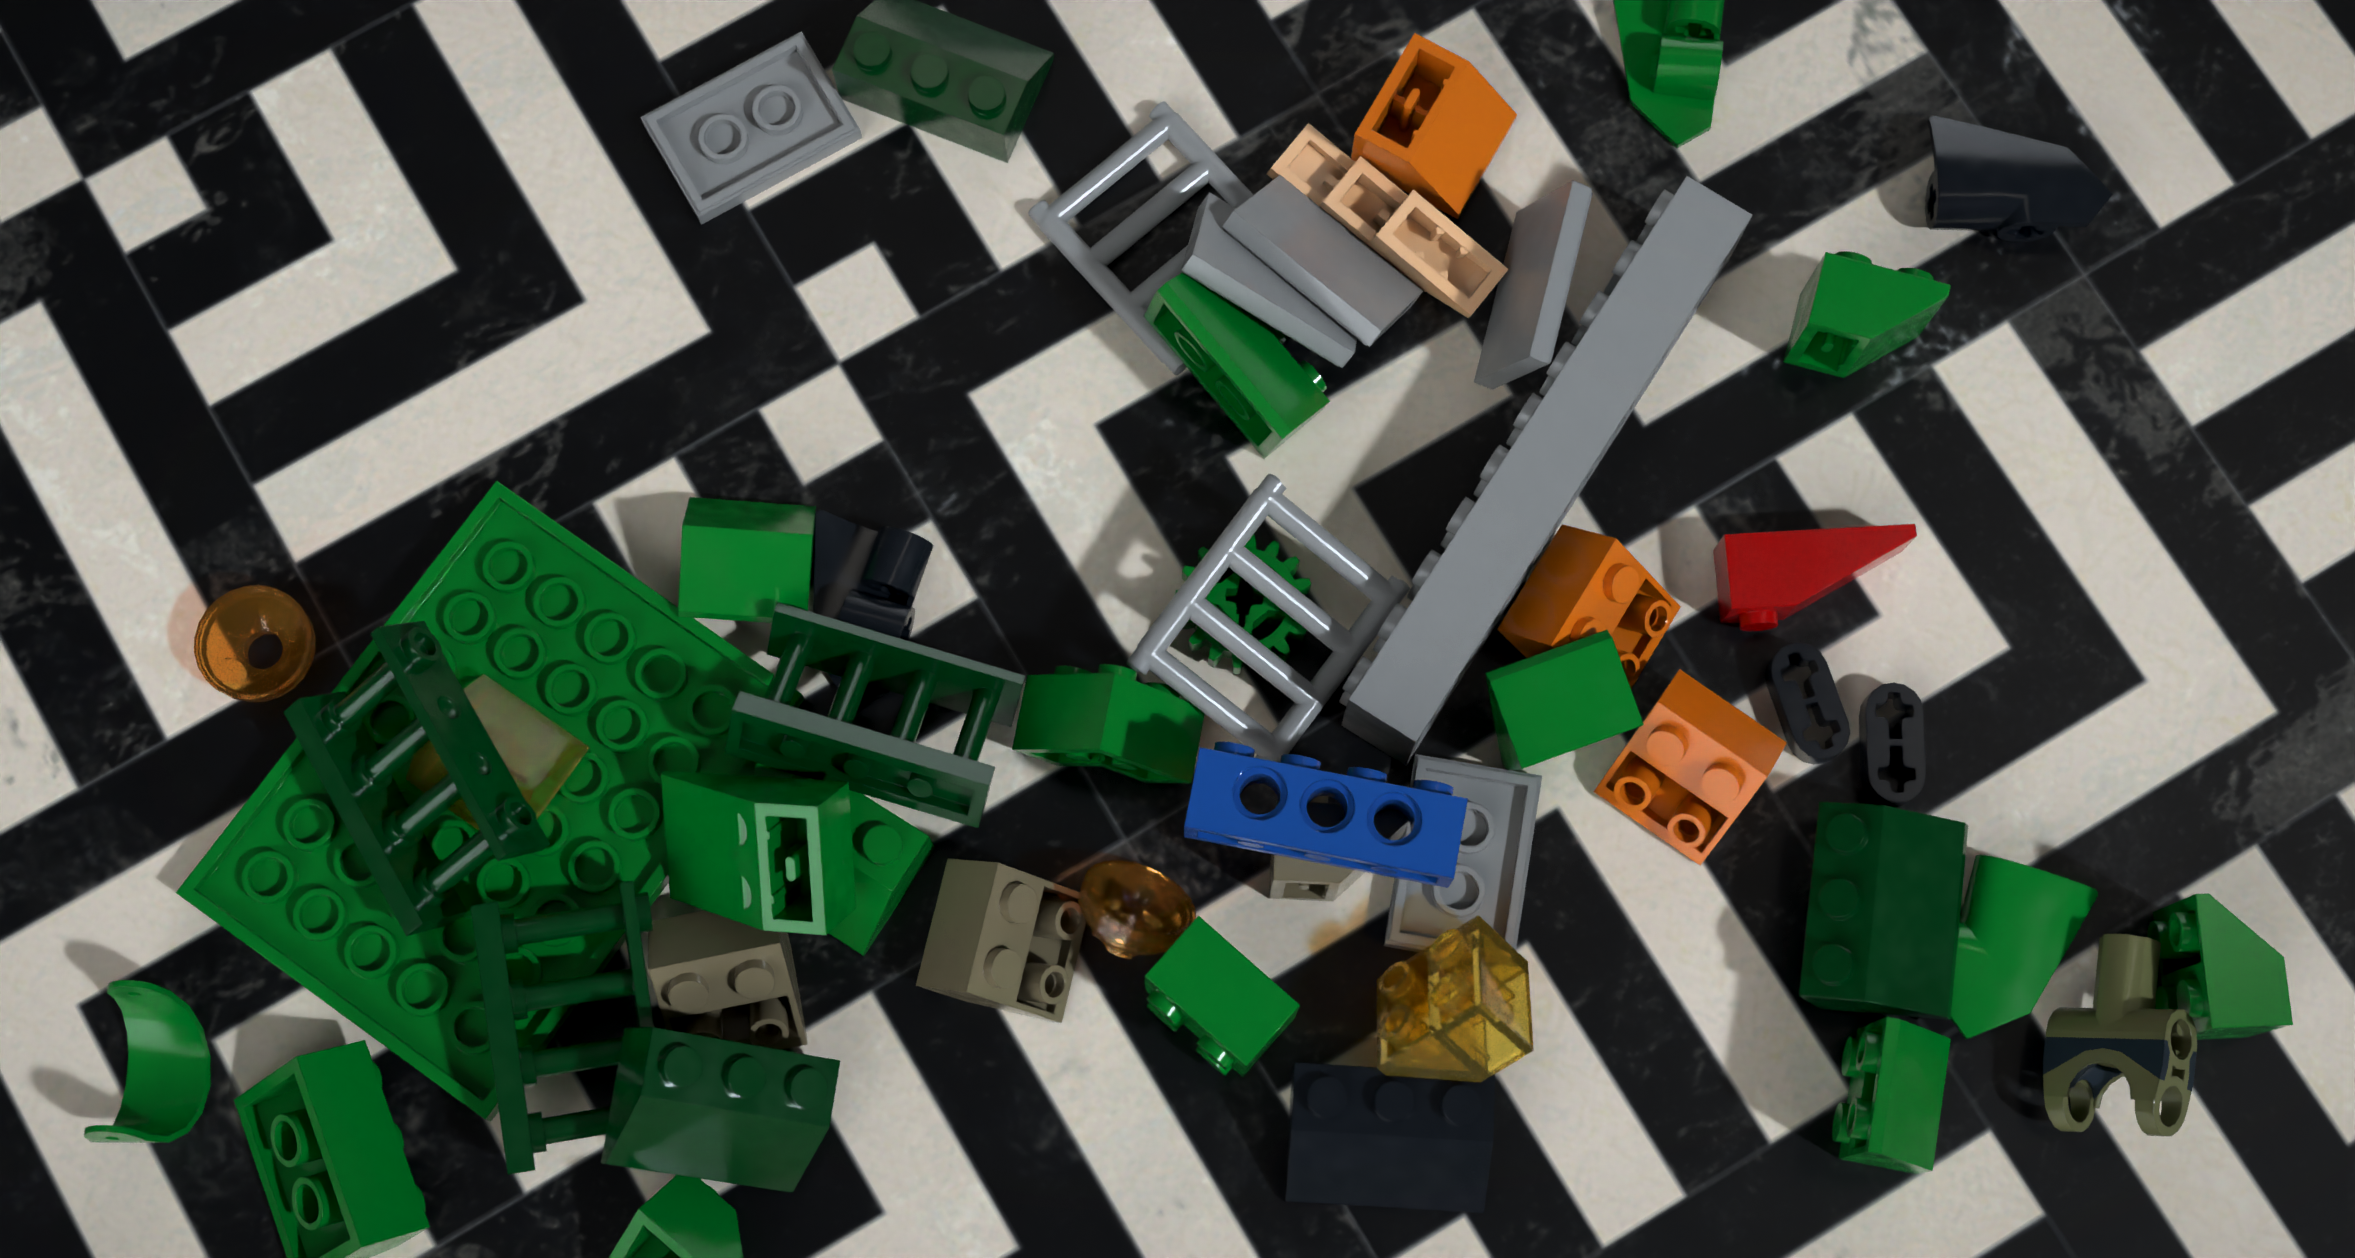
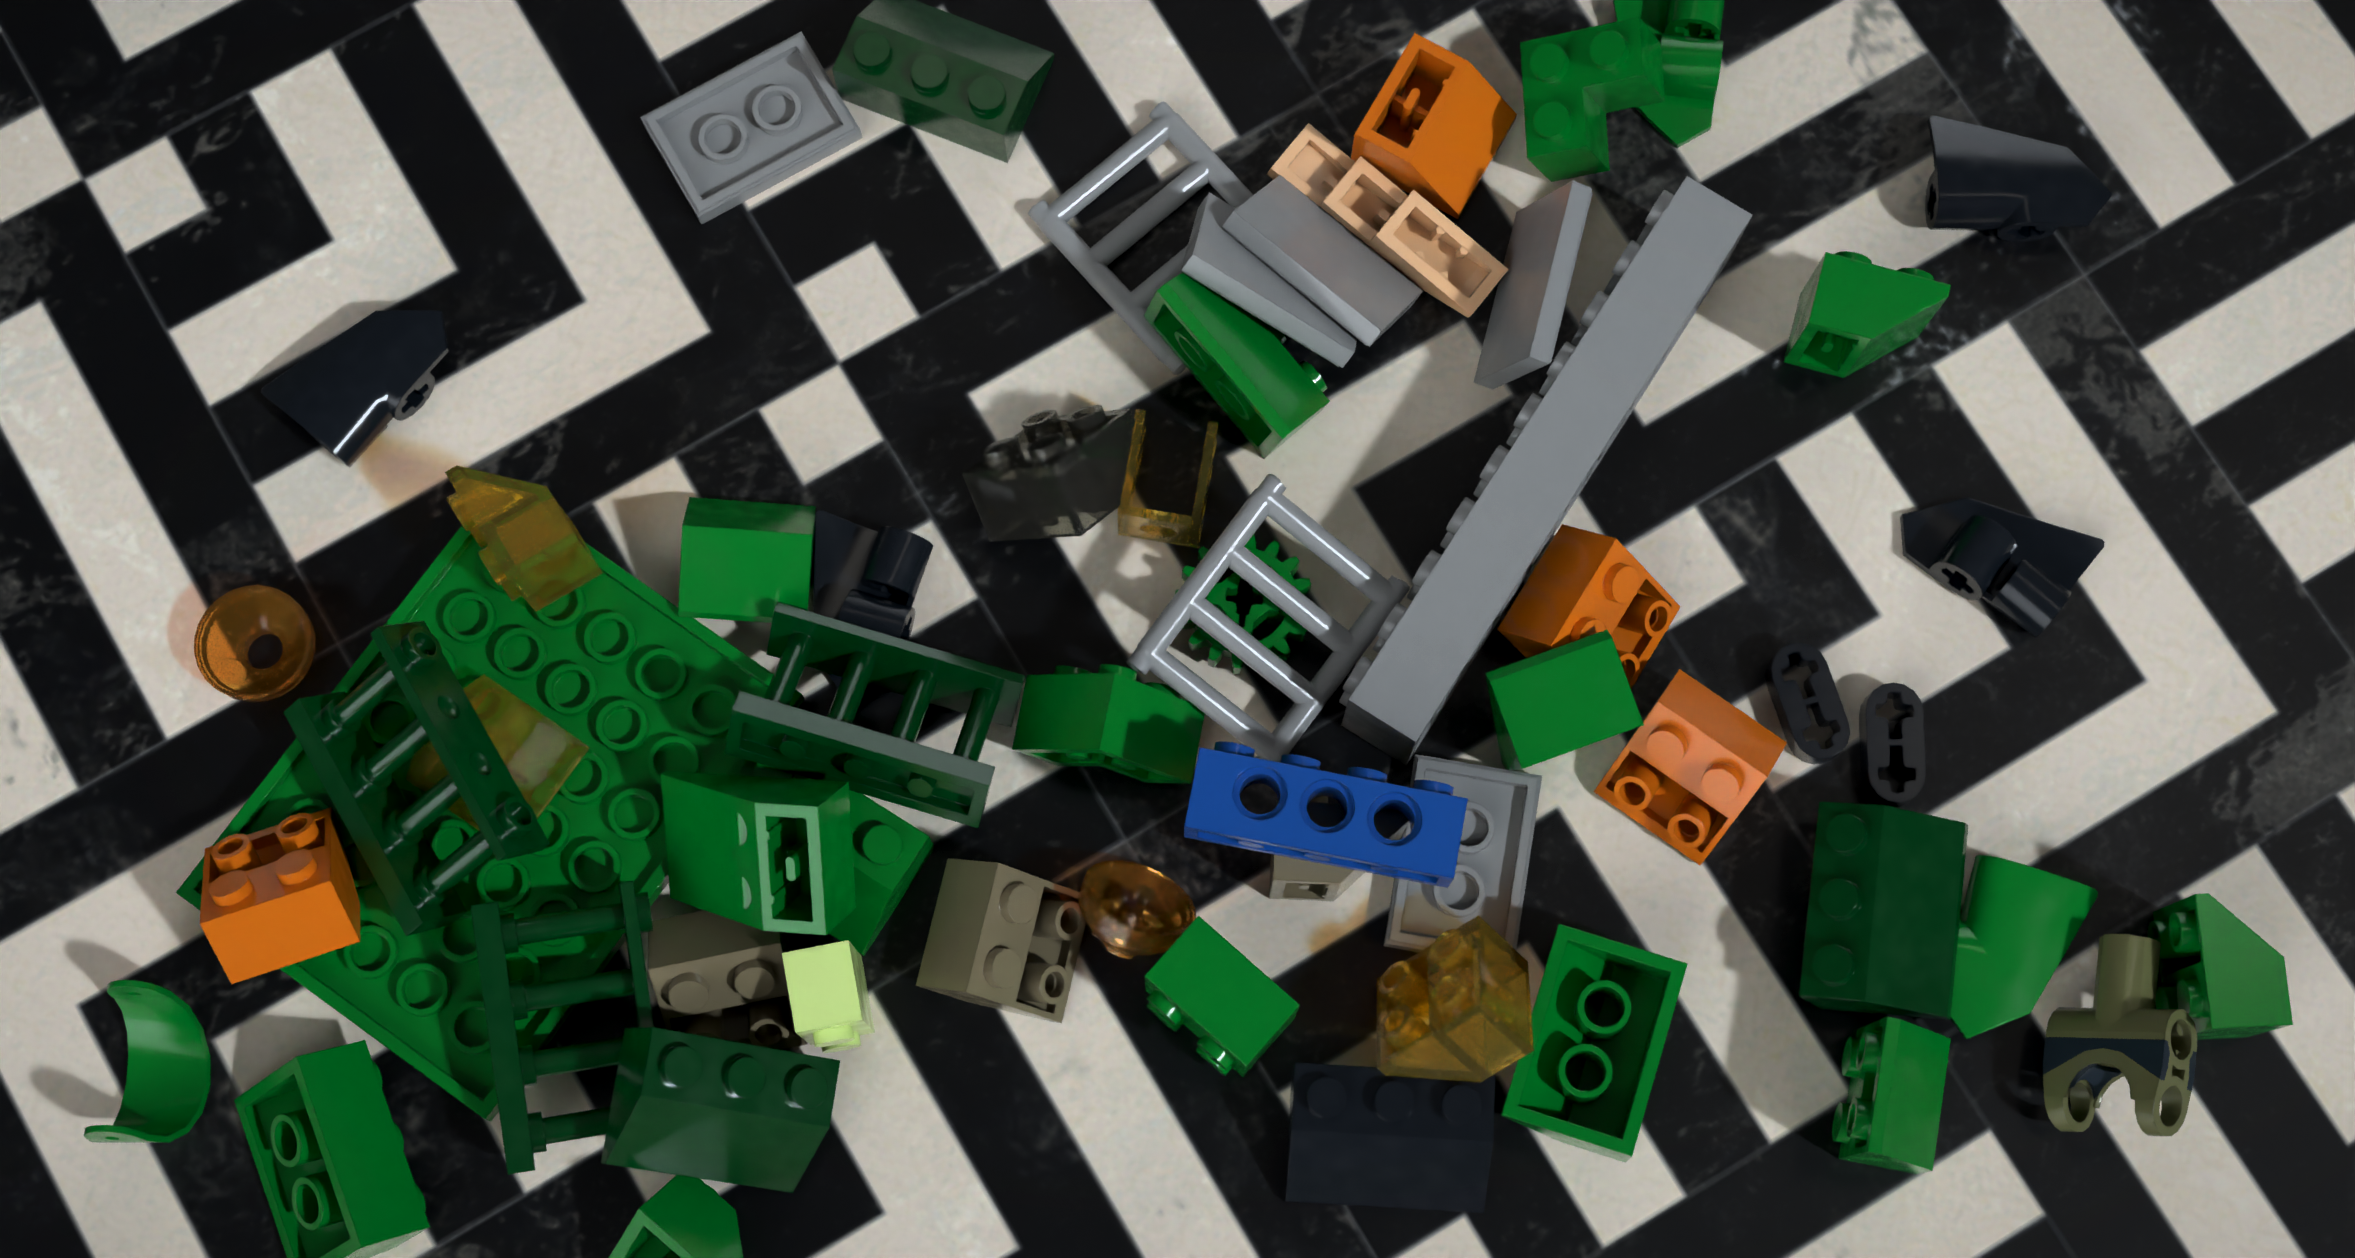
red slope [1713,524,1917,631] -> none
none -> orange slope [199,807,360,984]
none -> black panel [261,310,449,468]
none -> clear yellow slope [445,466,603,612]
none -> yellowish green brick [782,940,875,1053]
none -> clear smoke slope [962,405,1135,542]
none -> clear yellow piece [1117,409,1218,548]
none -> green slope [1501,924,1688,1163]
none -> green brick [1520,17,1665,182]
none -> black panel [1900,497,2105,638]

